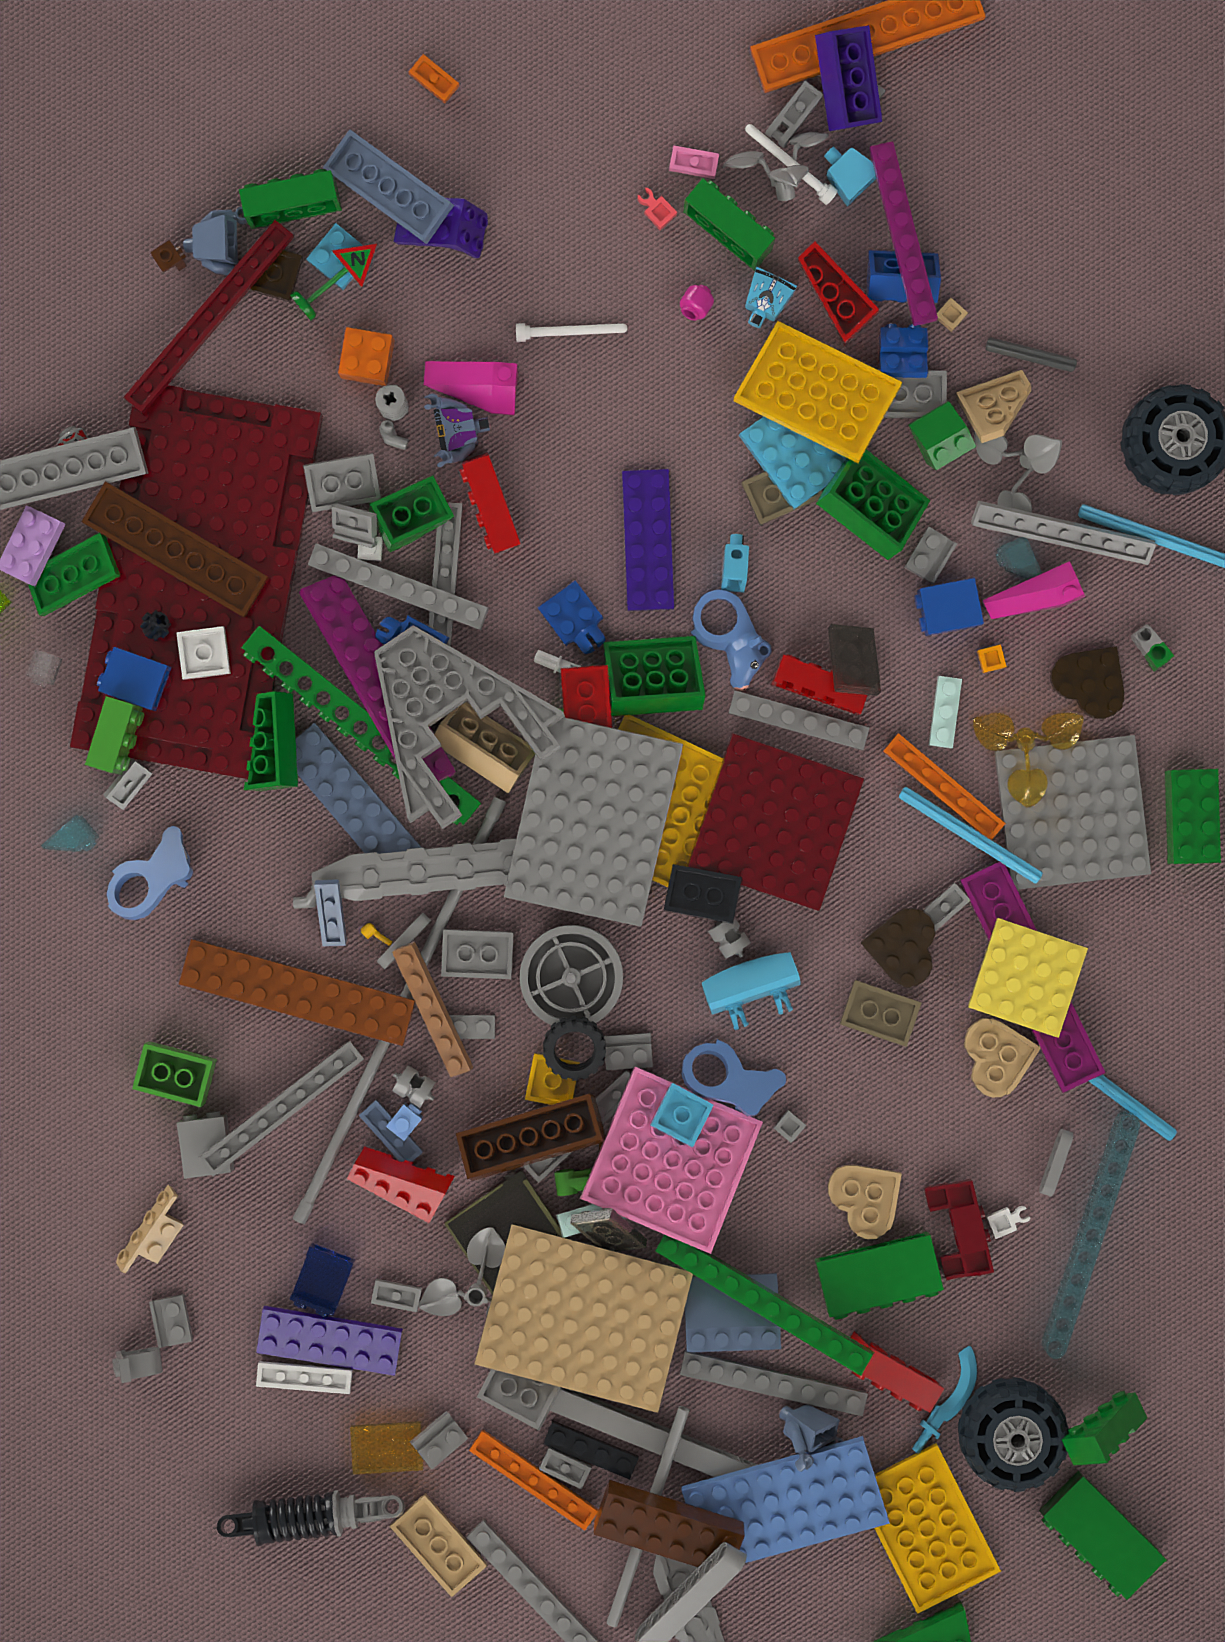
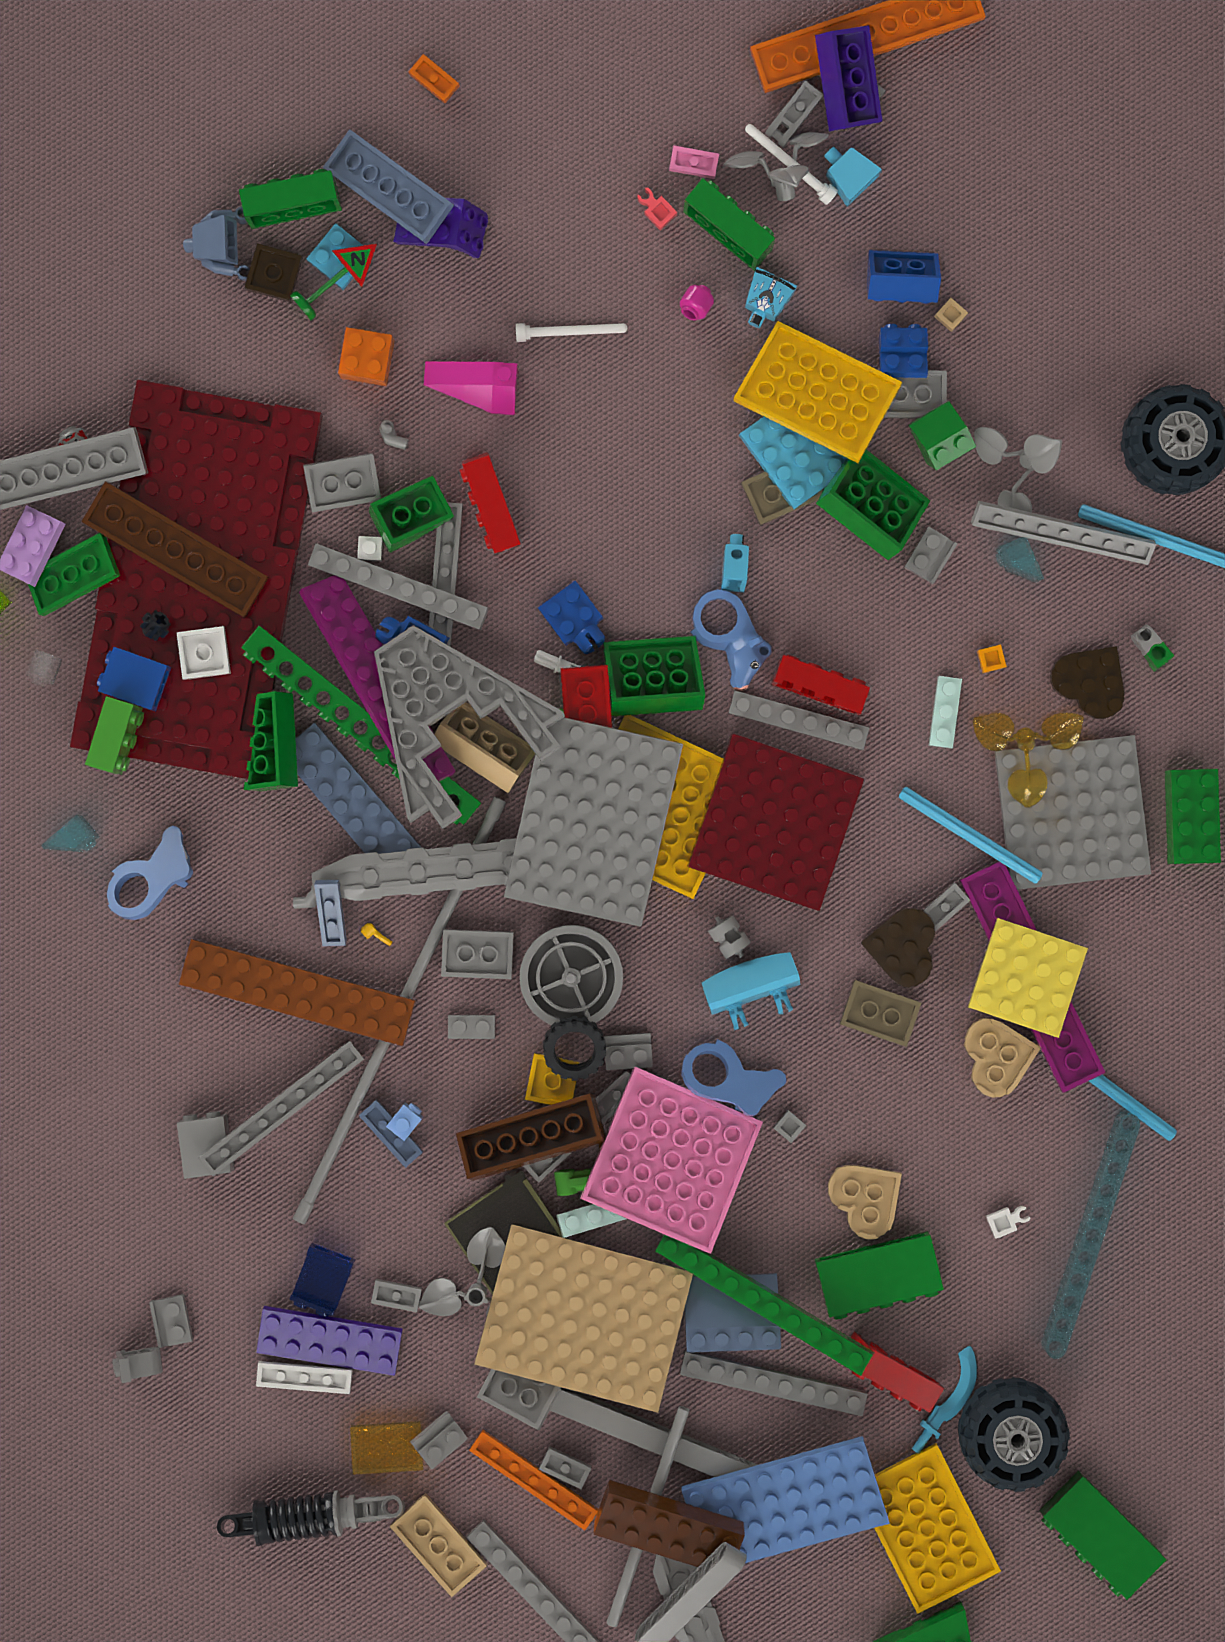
light grey plate [103,758,152,810] -> none
tan bracket [116,1185,183,1273] -> none
dark red plate [123,220,294,414] -> none
bright green brick [132,1041,217,1107] -> none
reddish brown bracket [151,240,187,272] -> none
light grey plate [332,504,377,548] -> none
red wedge [347,1146,455,1223] -> none
light grey piece [375,385,409,421] -> none
light grey beam [376,913,432,969] -> none
medium nougat plate [392,942,473,1077] -> none
light grey wheel [392,1065,436,1108] -> none
sand blue torso [424,393,490,467] -> none
black plate [543,1420,639,1480] -> none
clear smoke plate [570,1208,647,1252] -> none
dark purple plate [622,469,674,611] -> none
medium azure plate [650,1083,714,1147] -> none
black plate [664,864,743,924] -> none
sand blue torso [779,1405,844,1472] -> none
red wedge [798,241,879,346] -> none
clear smoke plate [828,624,881,696] -> none
magenta plate [869,141,938,326] -> none
orange plate [883,733,1006,840] -> none
blue brick [914,578,984,636] -> none
dark red bracket [924,1179,994,1281] -> none
tan plate [956,370,1031,443] -> none
dark pink wedge [983,561,1085,619] -> none
dark grey axle [986,338,1077,372] -> none
light grey beam [1039,1129,1073,1197] -> none
green wedge [1062,1391,1147,1465] -> none

